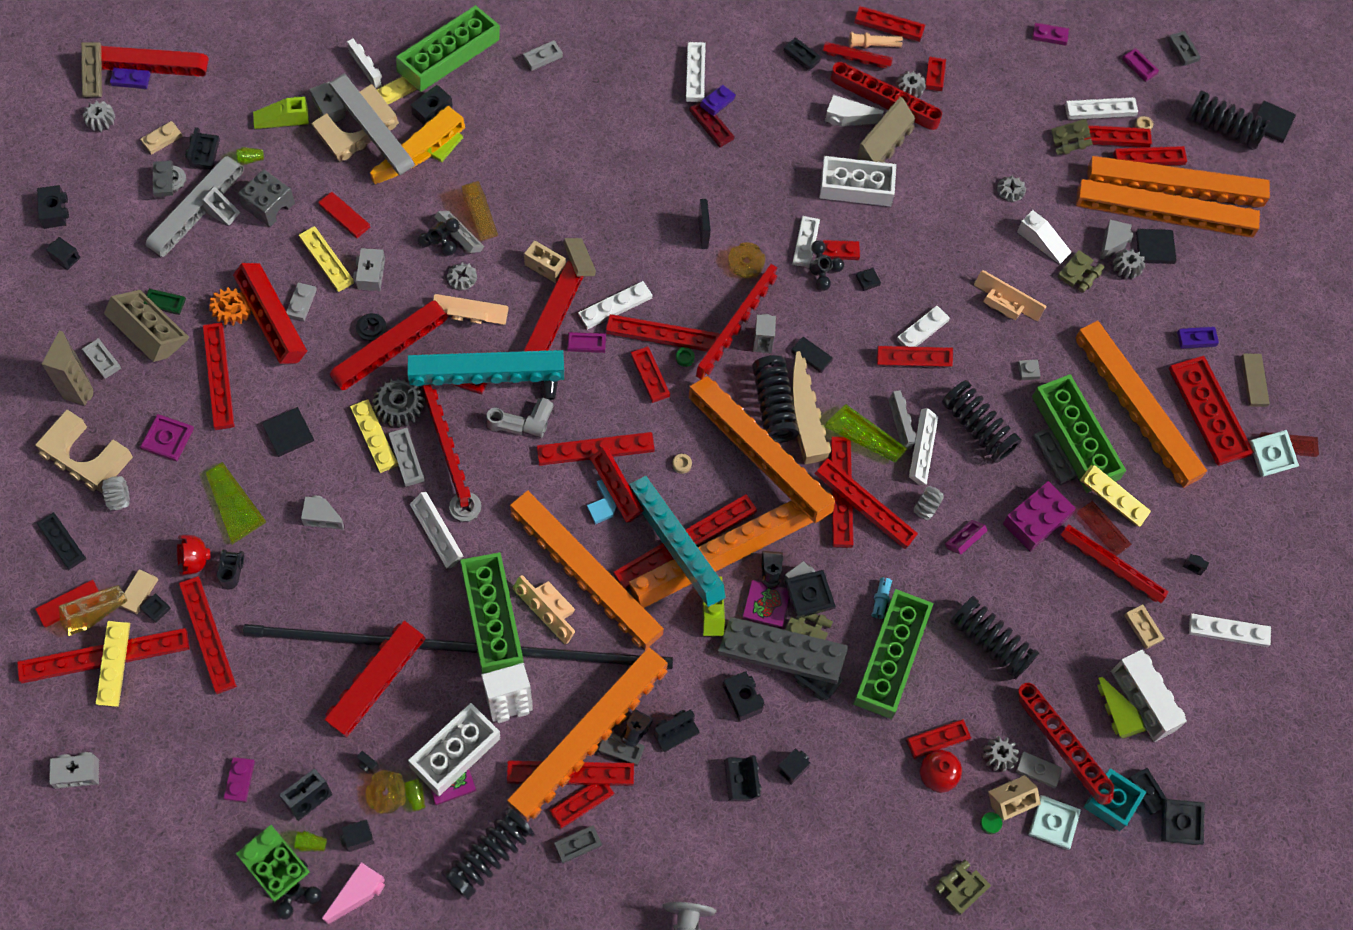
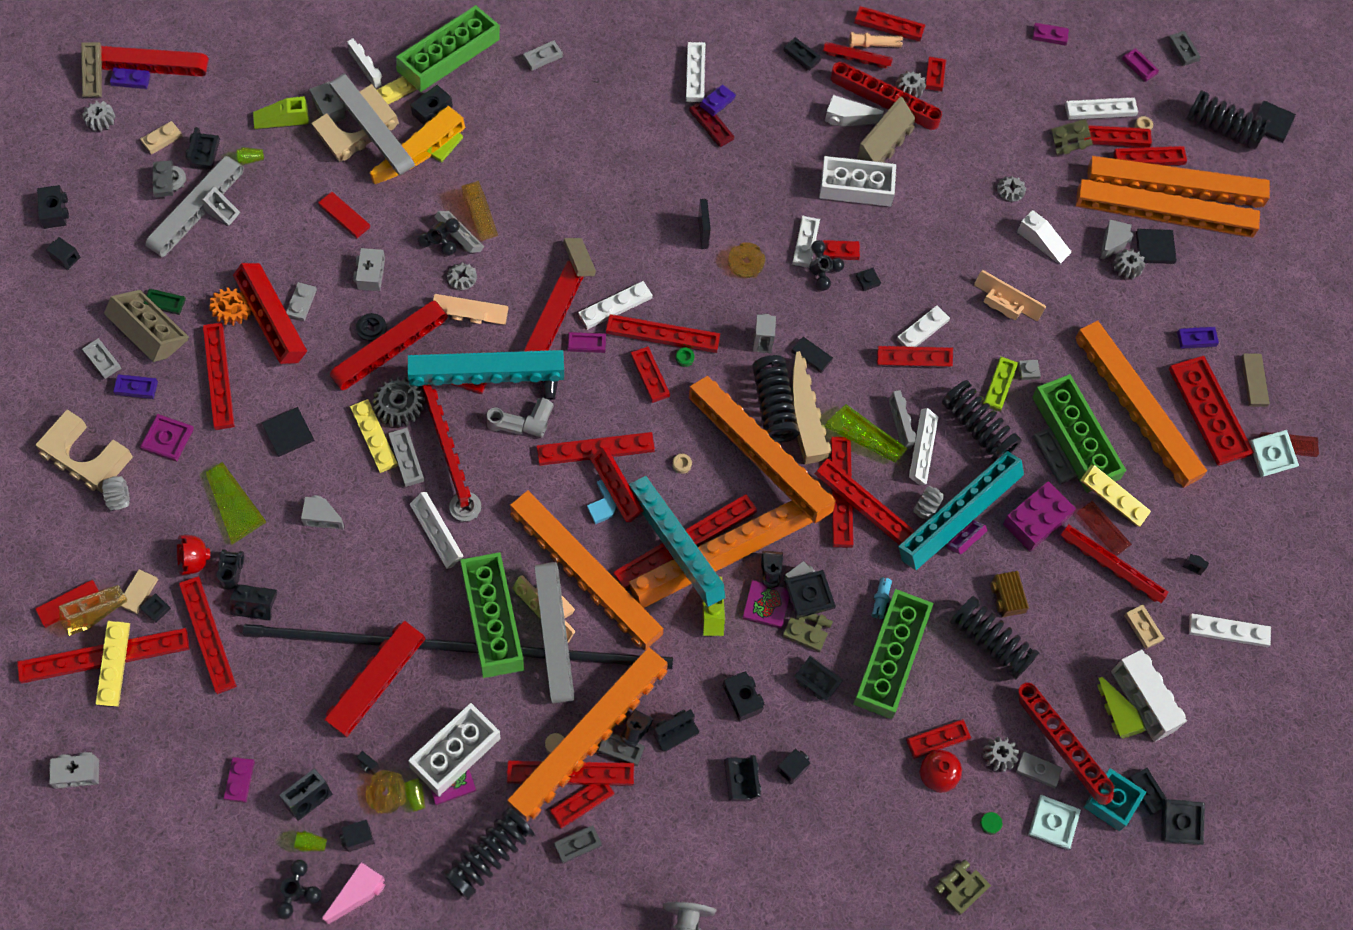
black tile [37,512,86,570] -> none
dark tan slope [42,330,93,406] -> none
bright green slope [236,825,310,902] -> none
dark grey piece [238,169,295,227] -> none
light yellow plate [299,226,354,292] -> none
white brick [482,663,533,723] -> none
tan brick [524,241,566,283] -> none
red plate [696,264,777,380] -> none
dark grey plate [718,617,848,684] -> none
tan brick [988,775,1041,820] -> none
olive plate [1057,250,1104,293] -> none
none -> dark purple plate [113,374,158,399]
none -> black bracket [230,584,277,620]
none -> light grey beam [535,562,574,704]
none -> tan tile [545,733,564,754]
none -> teal brick [898,451,1024,570]
none -> lime tile [983,356,1018,412]
none -> pearl gold brick [990,571,1029,617]

